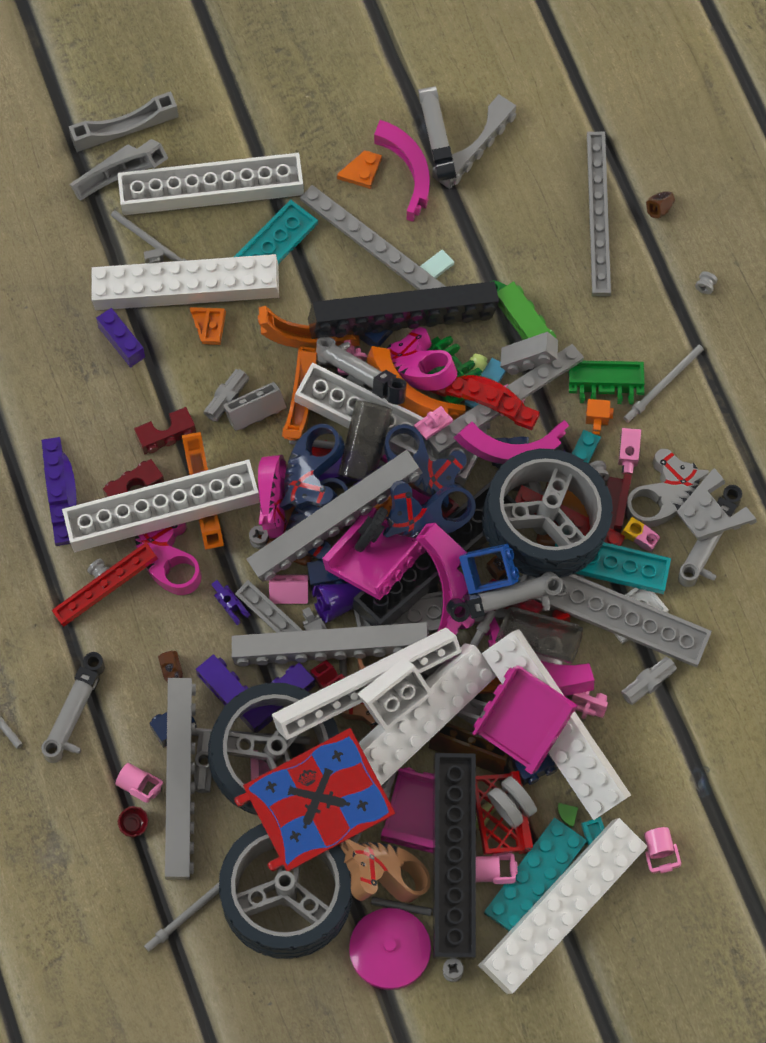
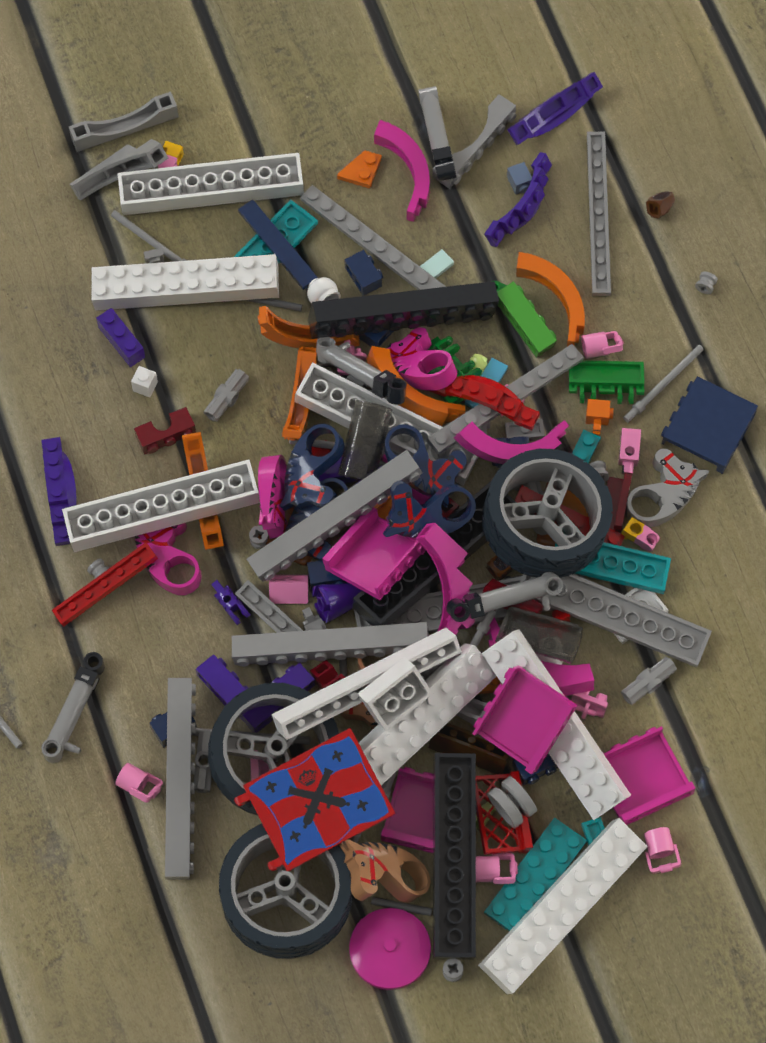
dark red arch [103,459,164,497] -> none
dark red hair [117,806,149,838] -> none
light grey bar [144,883,219,952] -> none
reddish brown rock [158,651,183,683] -> none
orange wing [190,307,226,345] -> none
light grey brick [223,382,287,431] -> none
black wheel [355,507,388,552] -> none
bright pink hips [414,406,453,441] -> none
blue window [459,543,519,594] -> none
light grey brick [500,332,558,375] -> none
bright green tile [558,803,578,828] -> none
light grey wing [677,468,757,541] -> none
light grey piece [678,485,742,587] -> none
none -> white brick [131,366,158,397]
none -> yellow leg [158,141,184,168]
none -> dark blue tile [238,199,318,290]
none -> dark grey bar [247,298,303,312]
none -> white piece [307,277,341,304]
none -> dark blue brick [344,250,383,296]
none -> dark purple piece [484,152,552,247]
none -> light grey plate [505,419,545,441]
none -> dark purple piece [507,72,603,145]
none -> sand blue brick [507,162,532,195]
none -> orange arch [516,252,585,347]
none -> bright pink piece [581,331,624,359]
none -> dark pink panel [603,726,696,825]
none -> dark blue panel [661,376,758,474]

